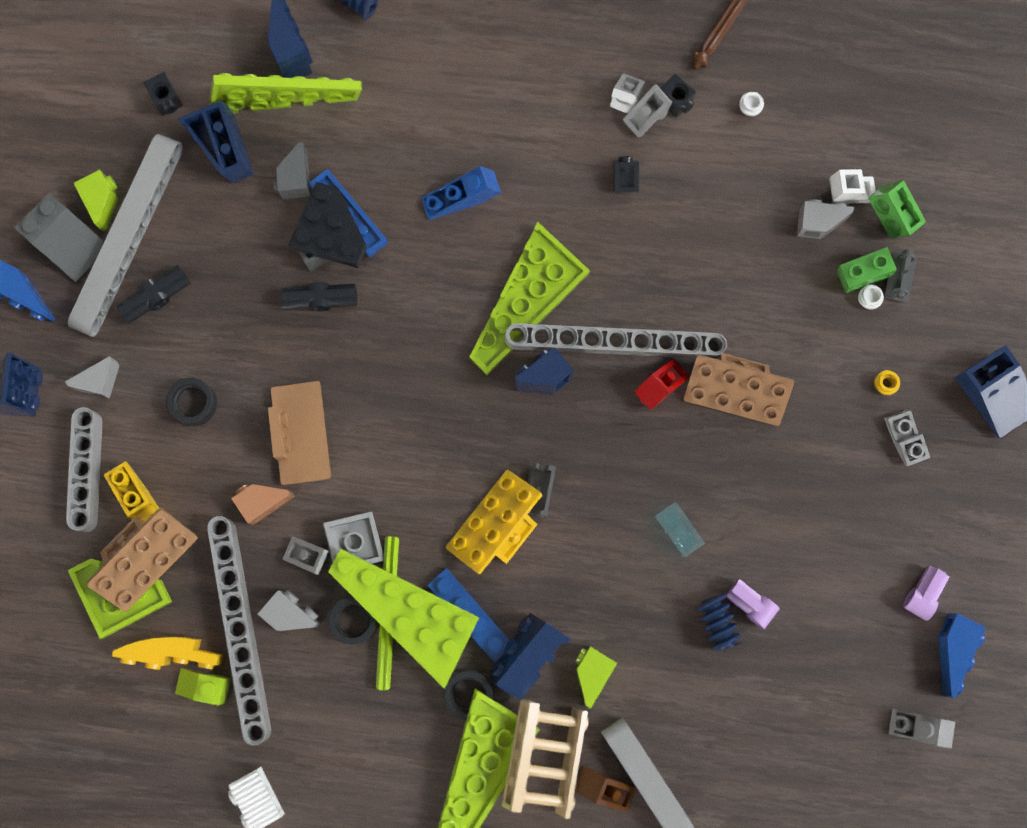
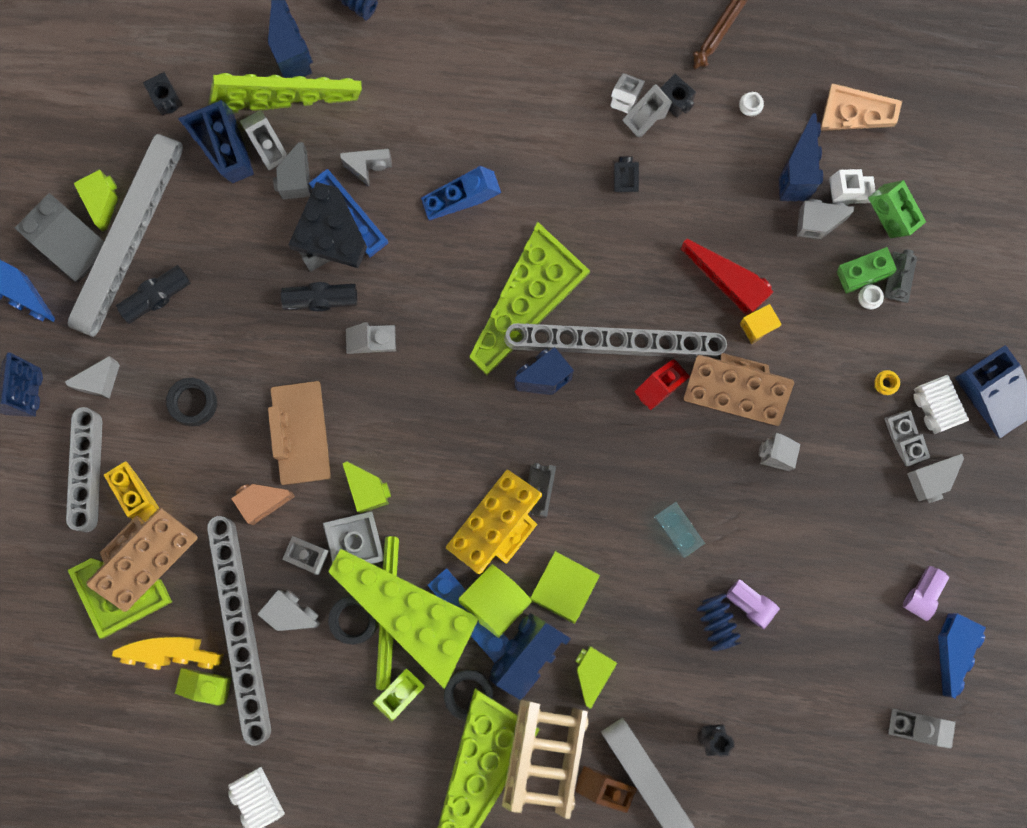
none -> light grey slope [240,110,287,170]
none -> light grey slope [340,149,392,186]
none -> lime slope [343,462,391,513]
none -> light grey slope [346,322,396,354]
none -> lime slope [373,668,425,722]
none -> lime slope [459,564,532,638]
none -> lime slope [530,551,600,624]
none -> red slope [680,239,774,316]
none -> black piece [697,724,734,757]
none -> yellow panel [739,304,781,344]
none -> light grey slope [758,433,801,471]
none -> dark blue slope [778,114,823,201]
none -> light nougat wing [821,84,902,131]
none -> light grey slope [907,454,964,503]
none -> white brick [914,375,969,434]

